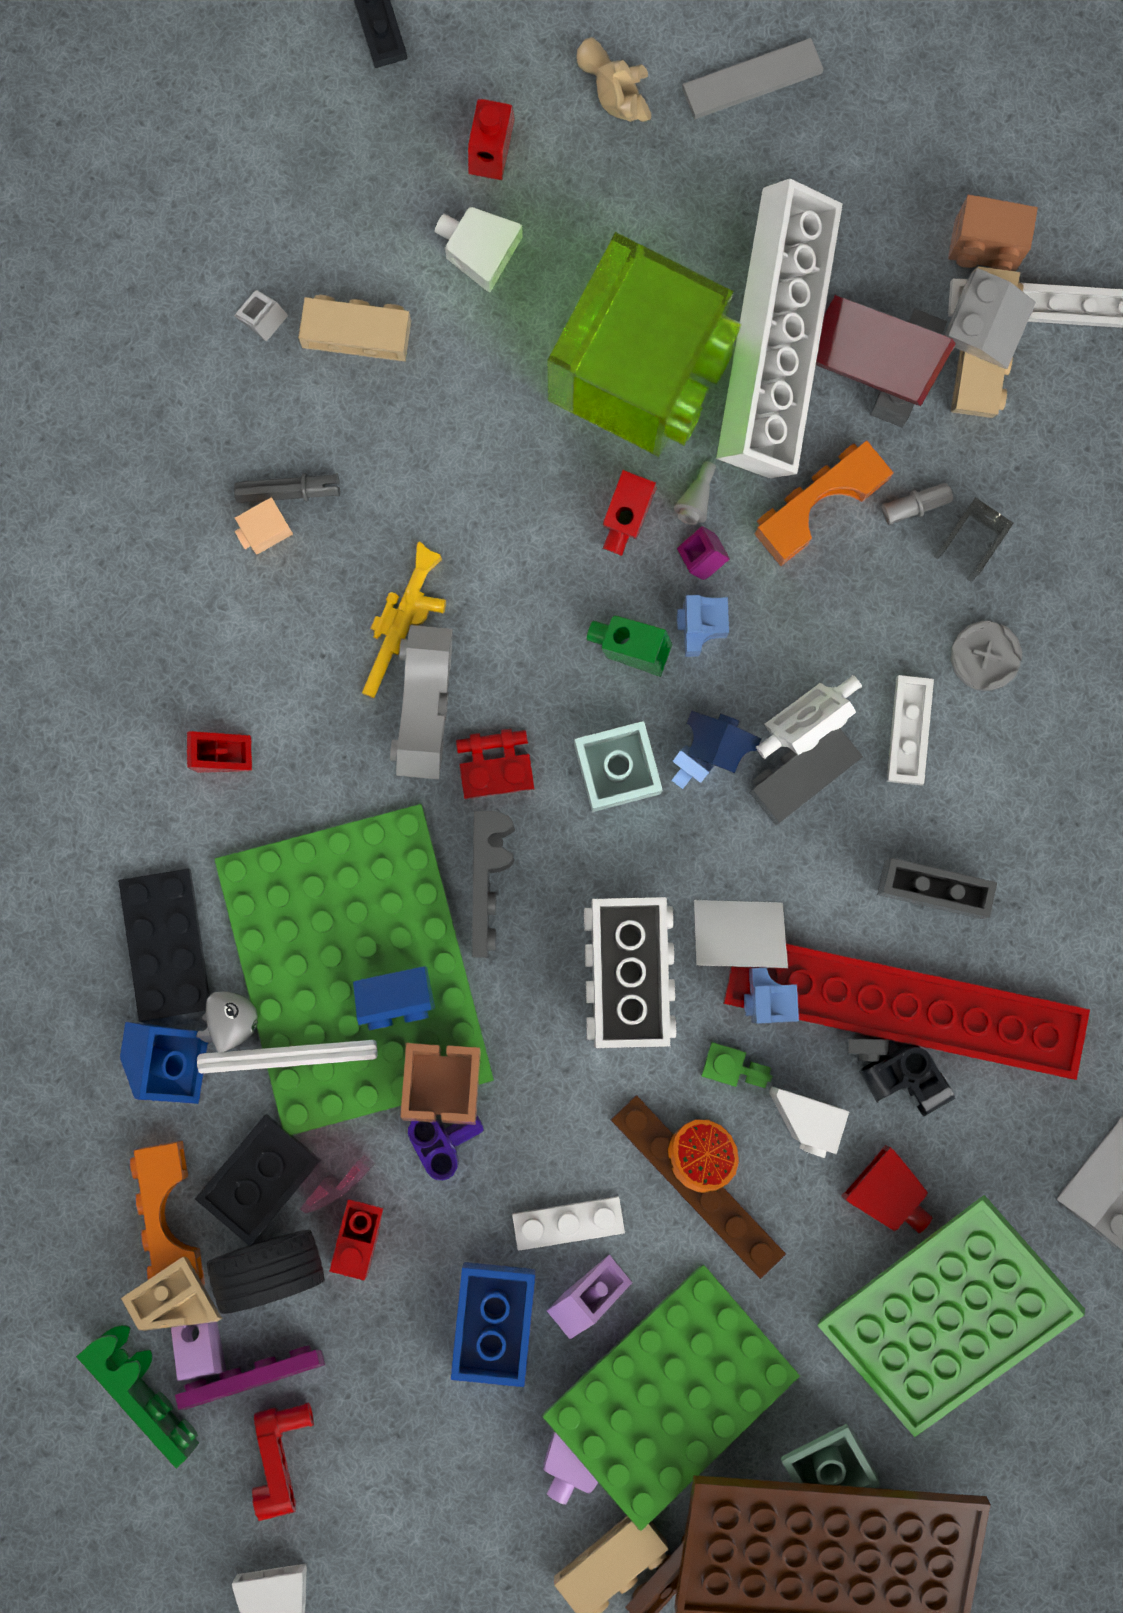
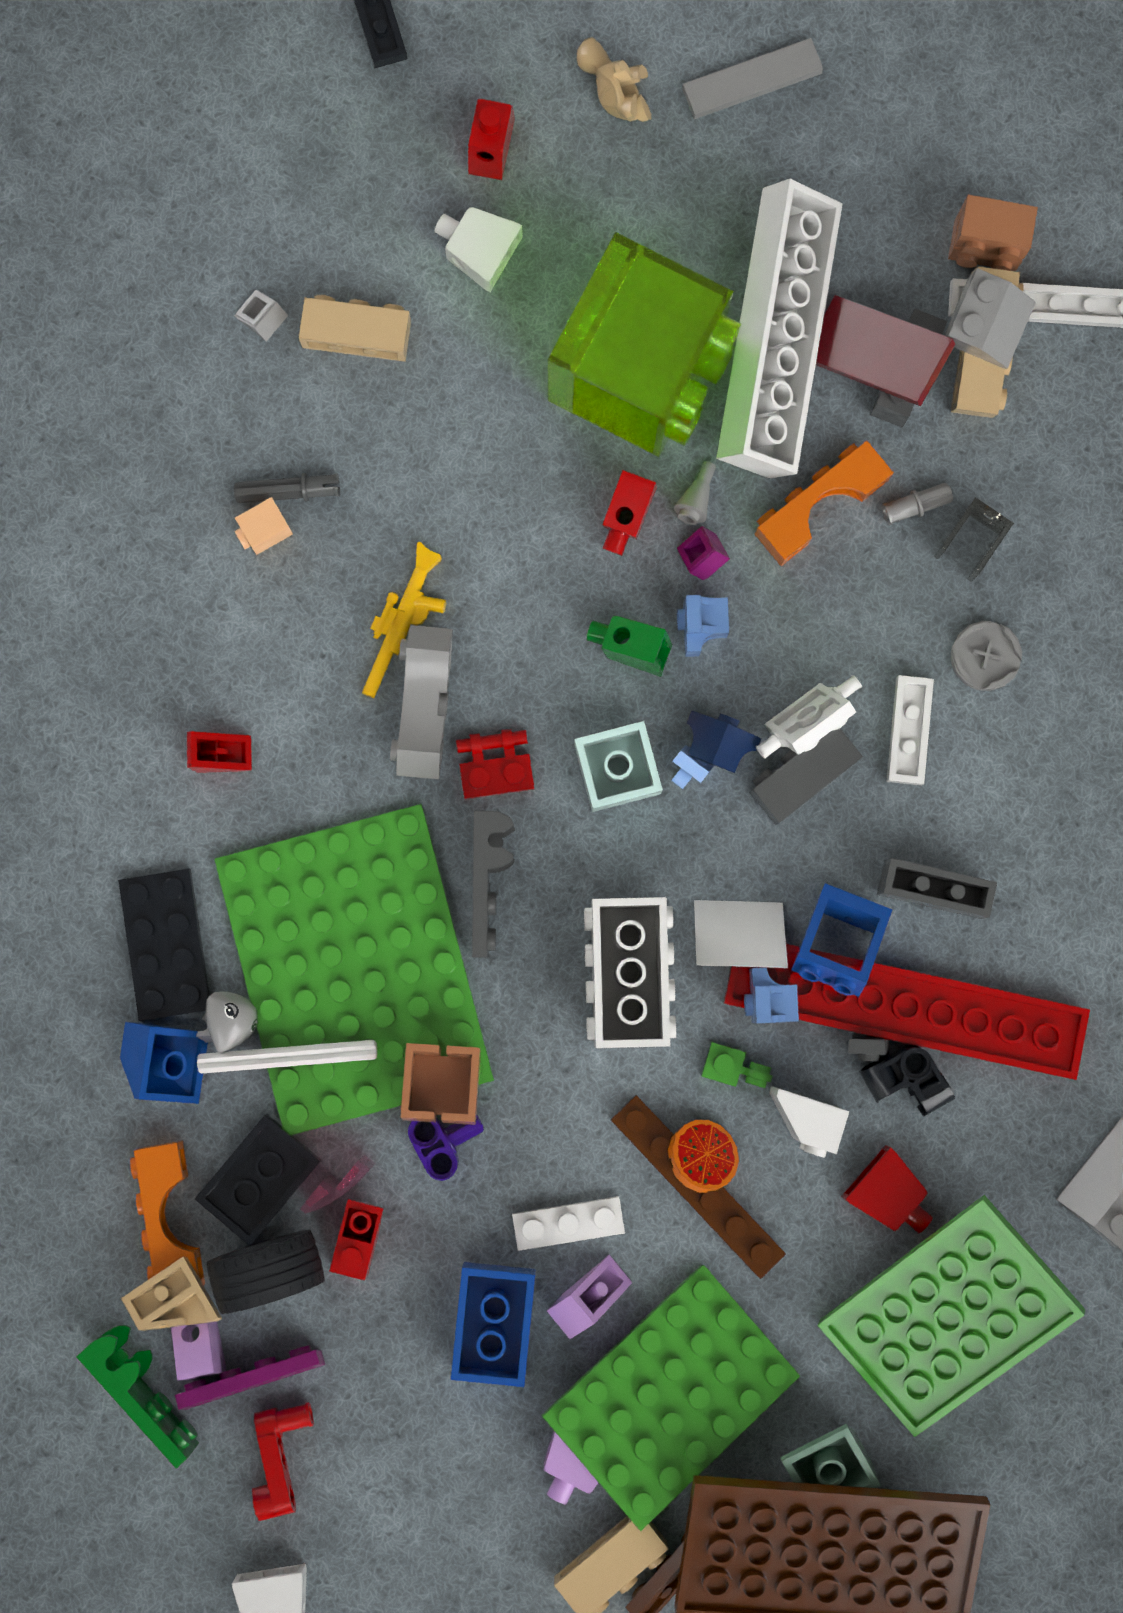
blue slope [353,966,435,1030] -> none
none -> blue window [791,883,893,997]

